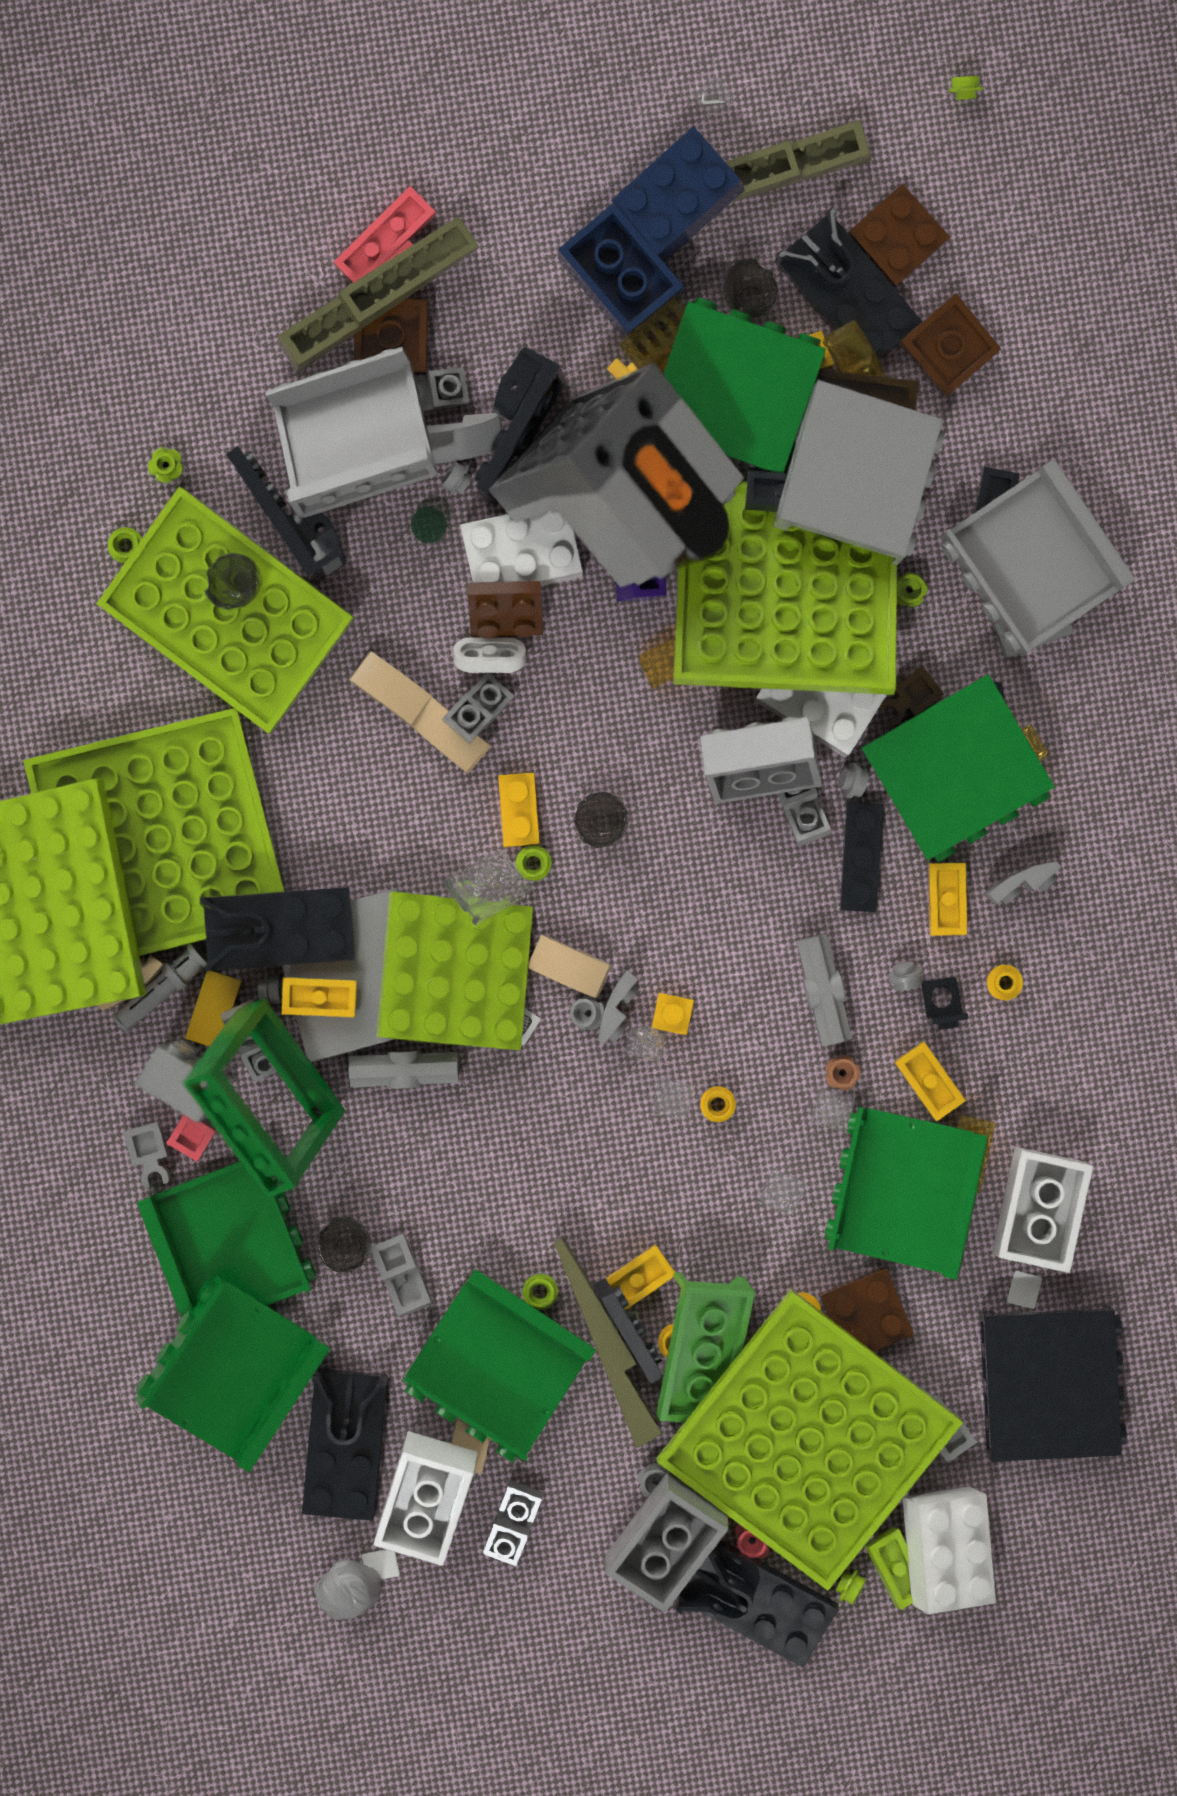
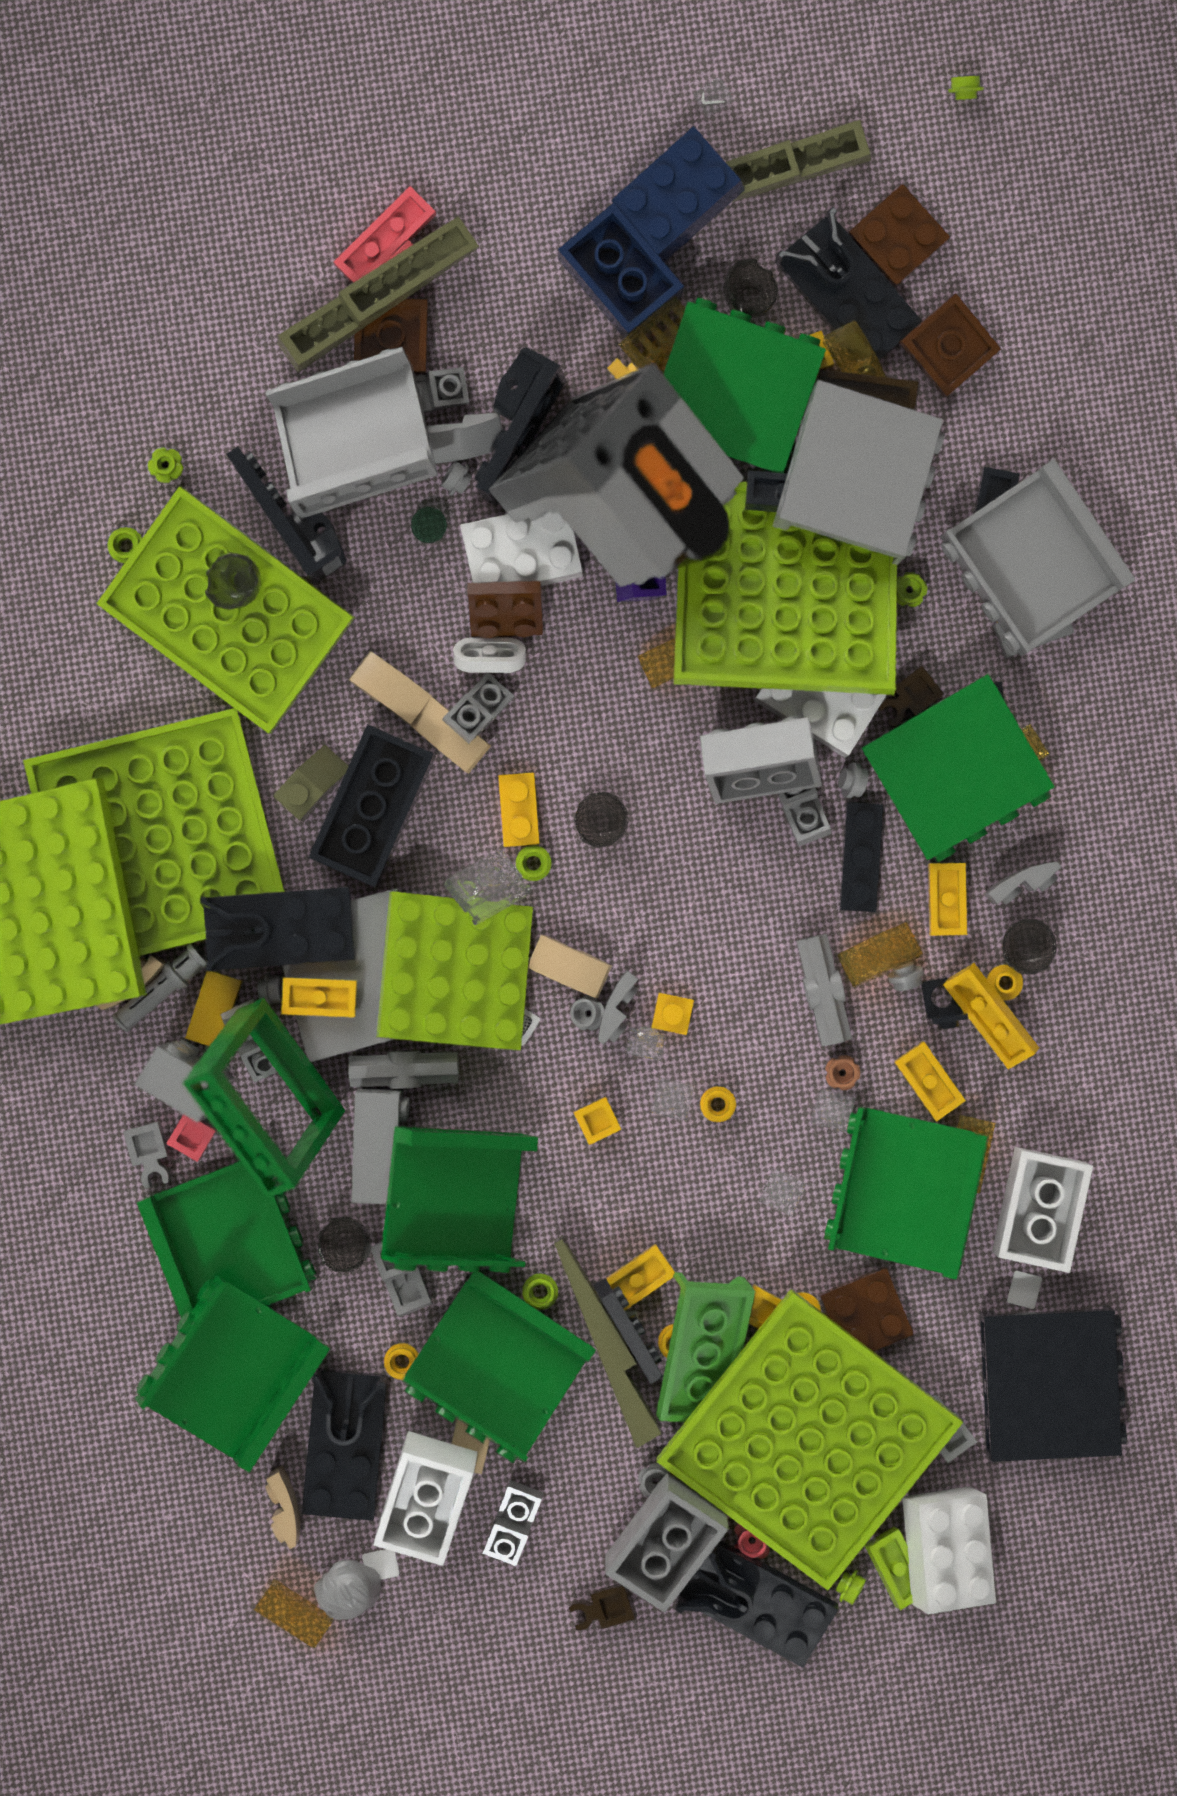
none -> clear yellow slope [254,1578,334,1649]
none -> tan slope [265,1465,300,1549]
none -> olive slope [273,744,348,822]
none -> black brick [308,724,436,887]
none -> light grey brick [351,1088,410,1204]
none -> green panel [381,1126,539,1273]
none -> yellow plate [384,1343,419,1380]
none -> dark brown plate [569,1583,638,1631]
none -> yellow plate [573,1096,622,1145]
none -> yellow plate [749,1284,782,1329]
none -> clear yellow slope [837,922,923,987]
none -> yellow plate [943,963,1040,1069]
none -> clear smoke hair [1002,919,1057,975]

